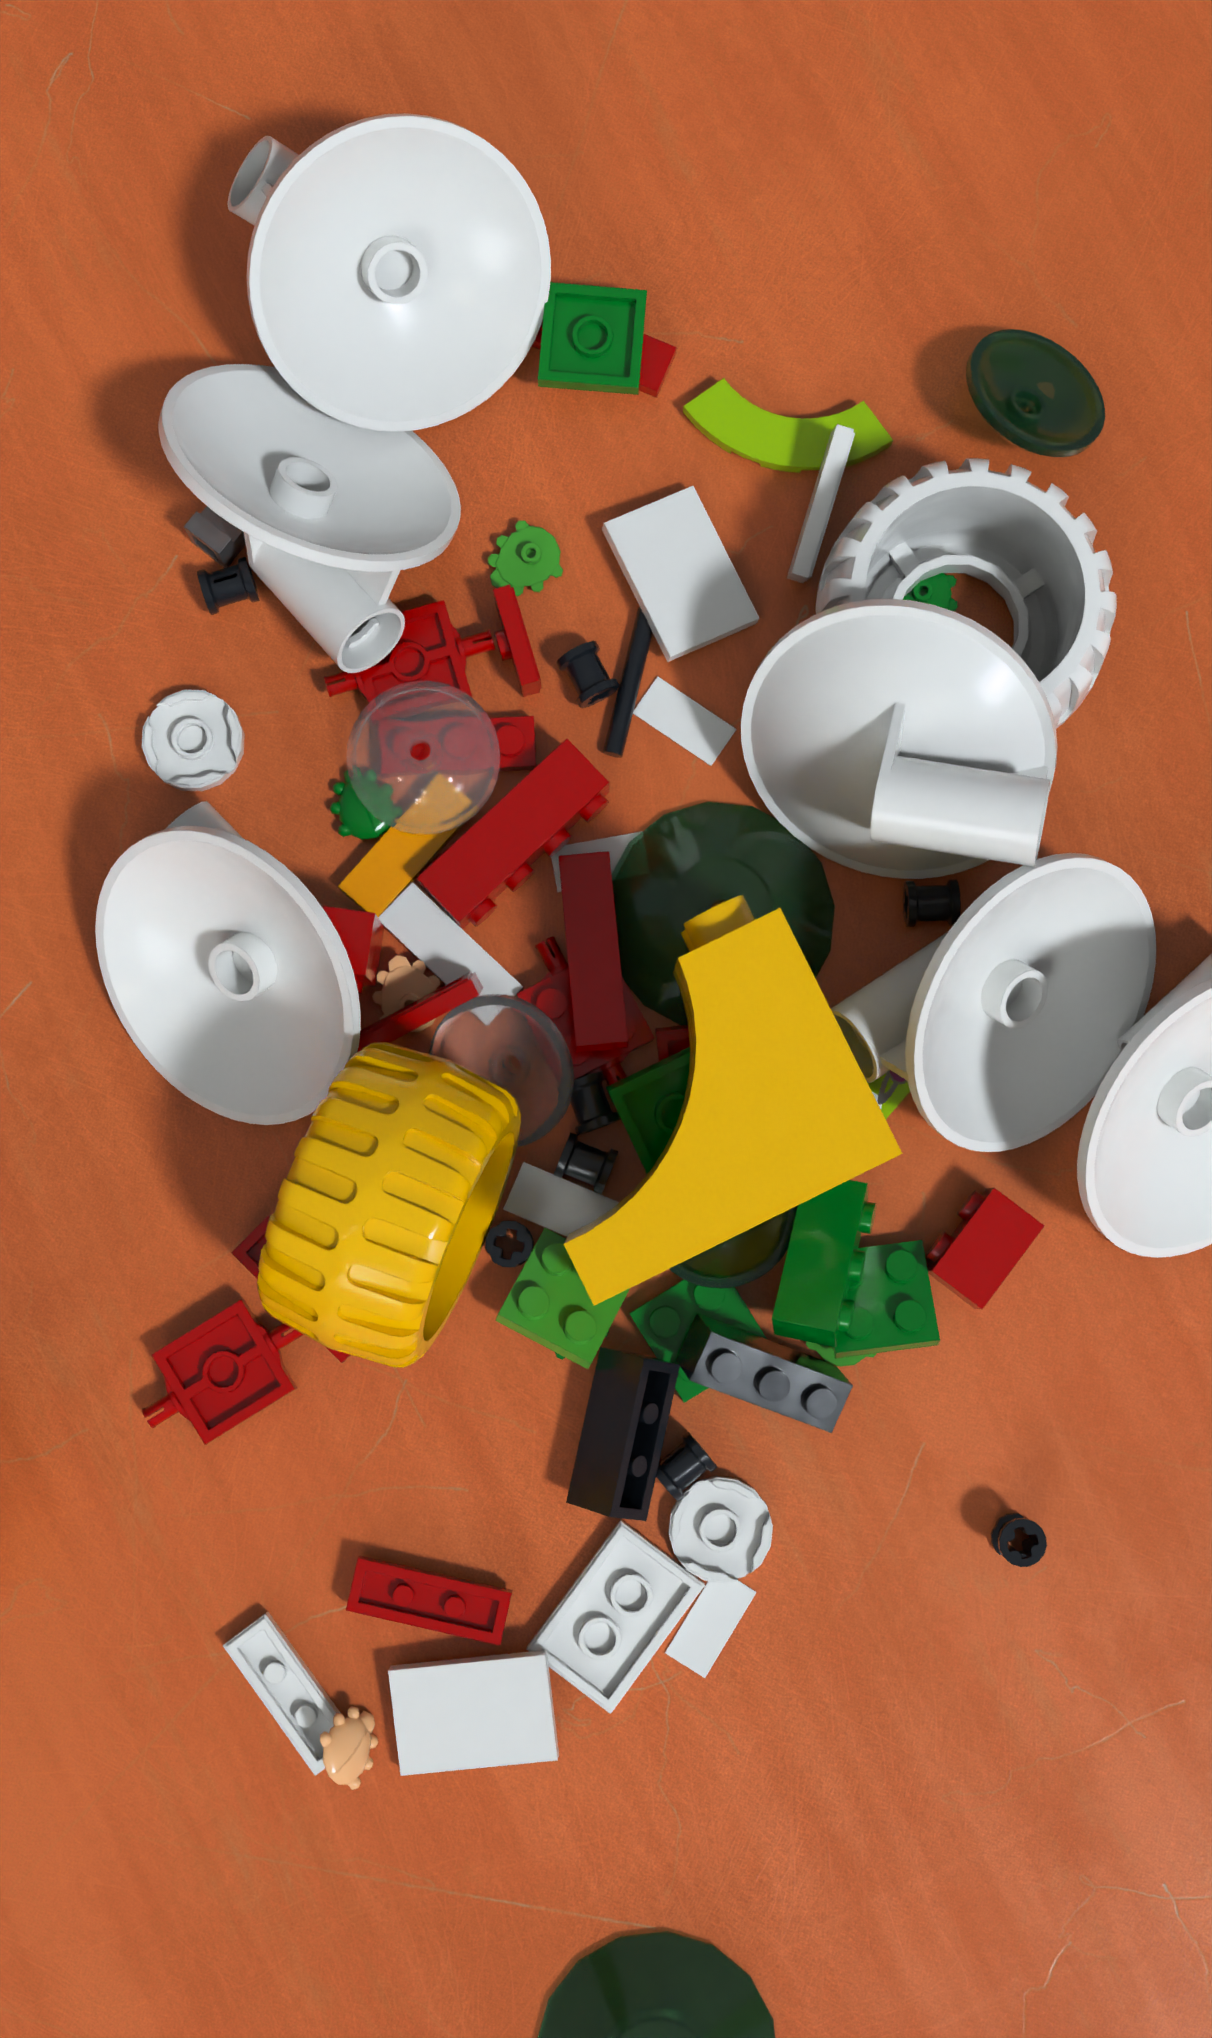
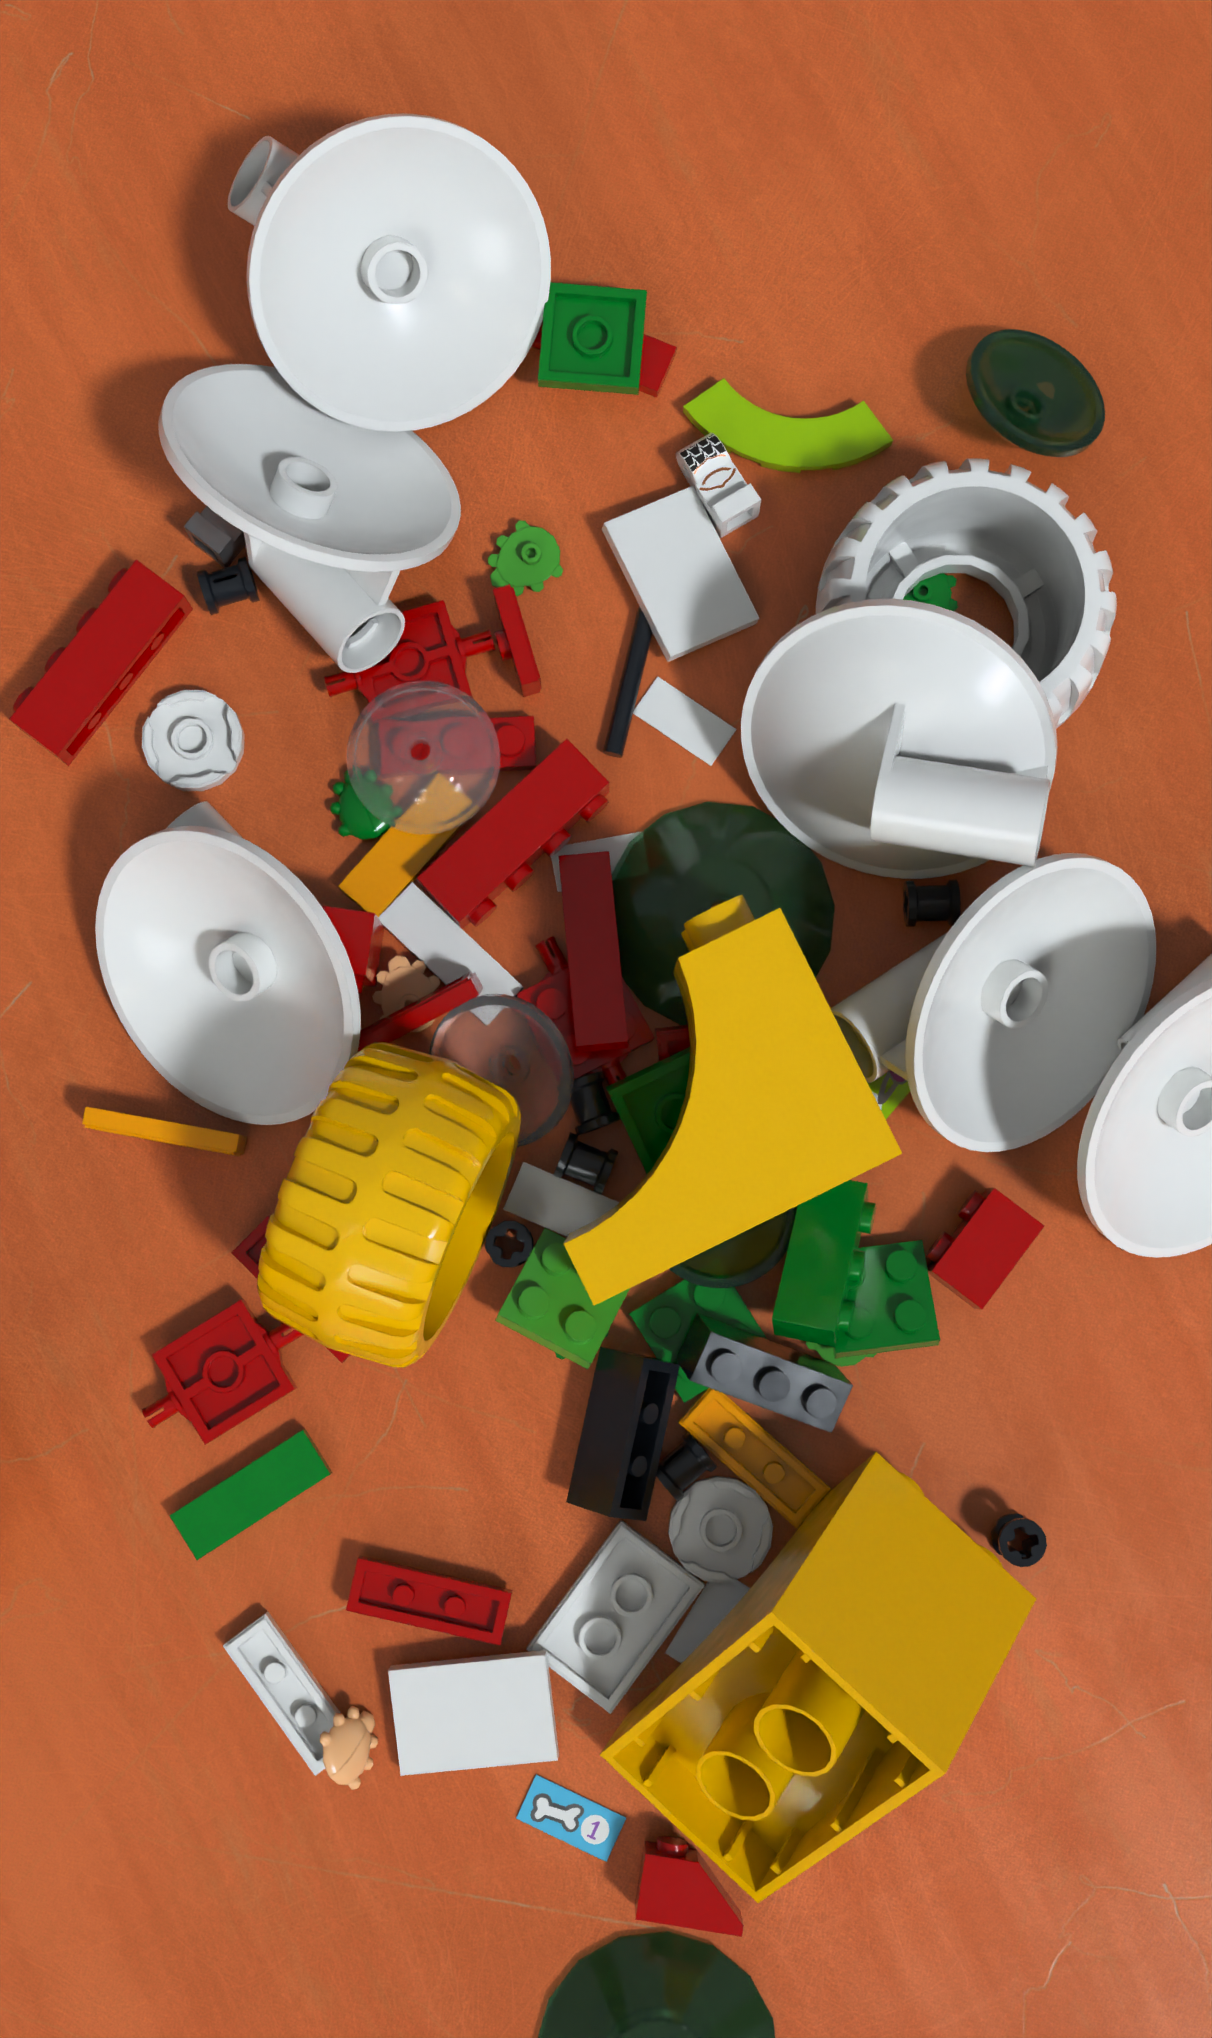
black bush [557,641,620,708] -> none
white tile [787,424,855,583] -> none
none -> red brick [9,559,193,766]
none -> light orange tile [82,1107,247,1157]
none -> green tile [170,1429,333,1560]
none -> medium azure sticker [516,1774,626,1862]
none -> yellow brick [600,1452,1037,1903]
none -> red slope [635,1836,744,1937]
none -> white leg [676,432,761,538]
none -> light orange tile [678,1388,831,1528]

